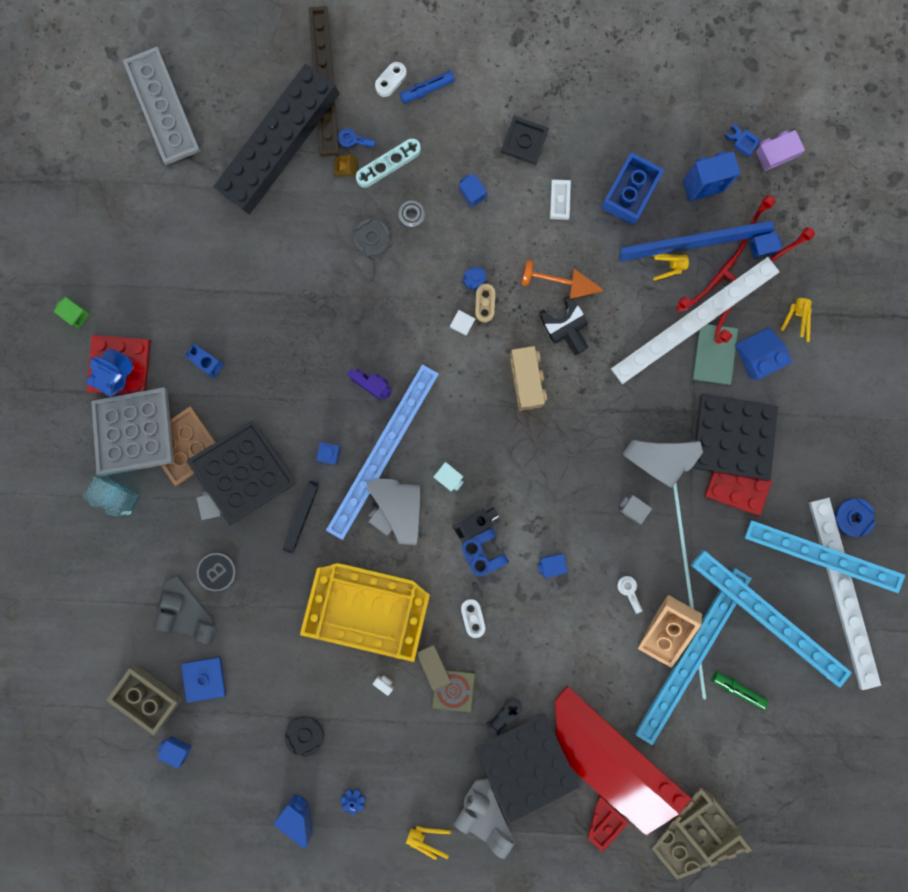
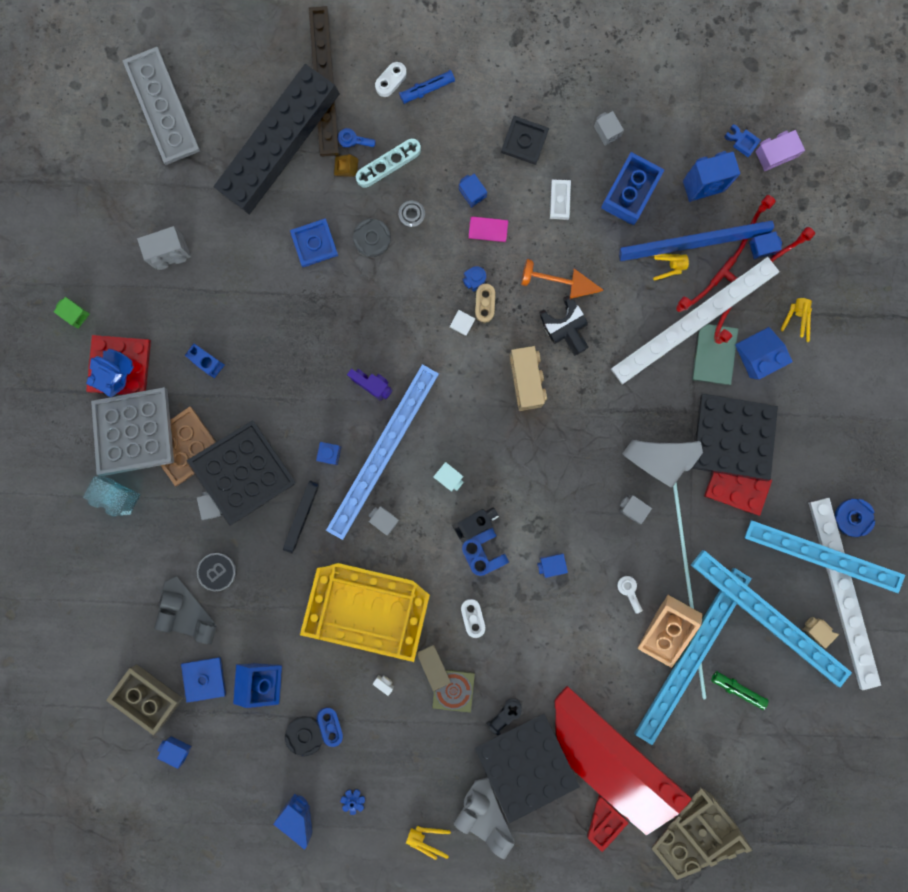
light grey panel [366,478,420,545] -> none
none -> light grey brick [137,226,191,270]
none -> blue slope [233,663,282,708]
none -> blue plate [290,218,338,267]
none -> blue plate [317,707,343,747]
none -> dark pink slope [469,217,508,242]
none -> light grey brick [594,111,624,146]
none -> tan window [802,617,839,649]

